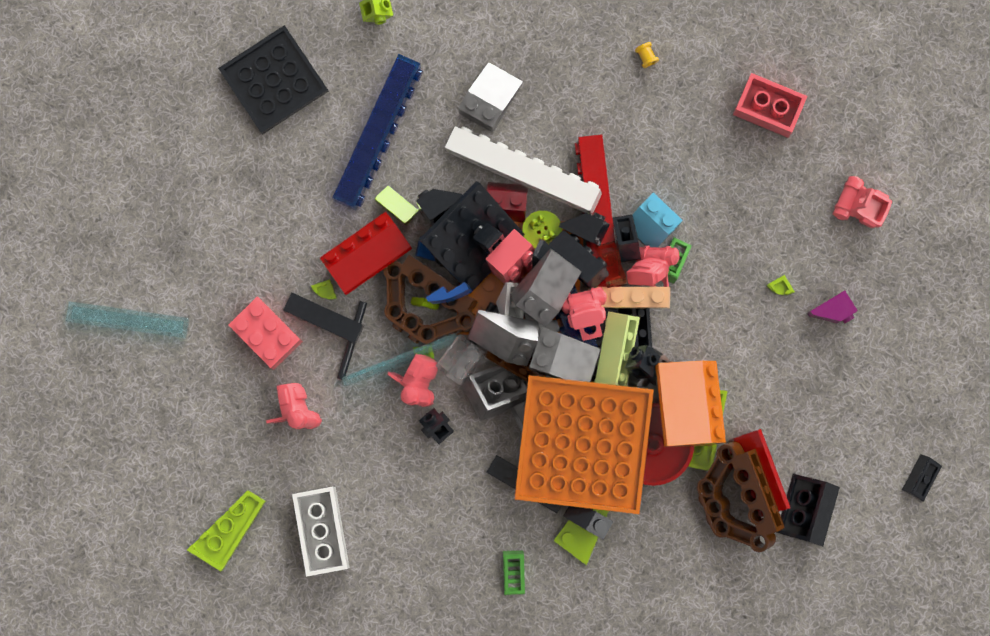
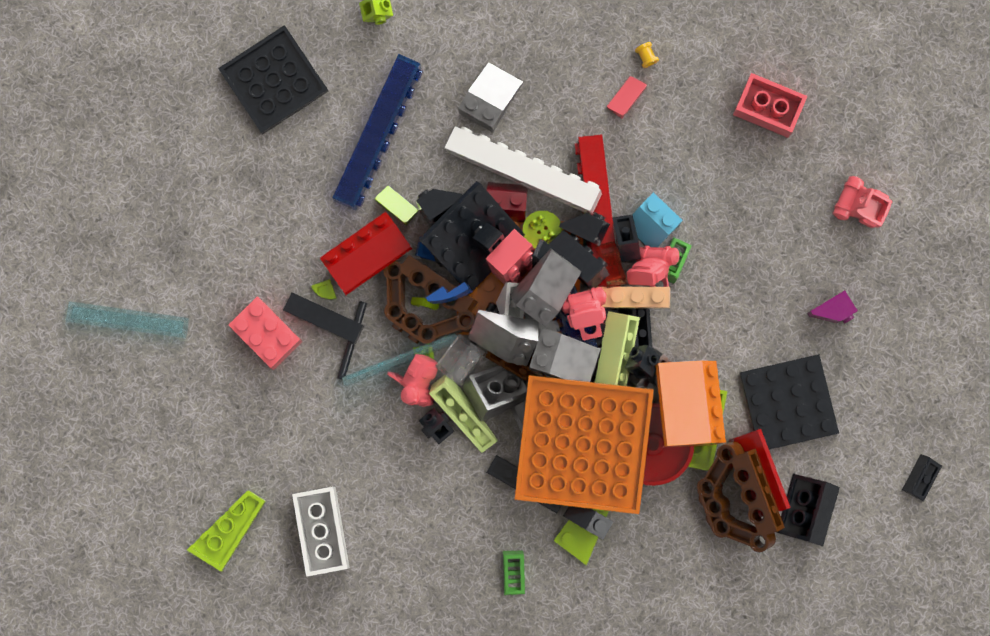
coral piece [266,383,322,429] -> none
lime tile [766,275,795,295] -> none
none -> yellowish green slope [429,373,498,453]
none -> coral slope [607,76,647,119]
none -> black plate [740,354,839,450]

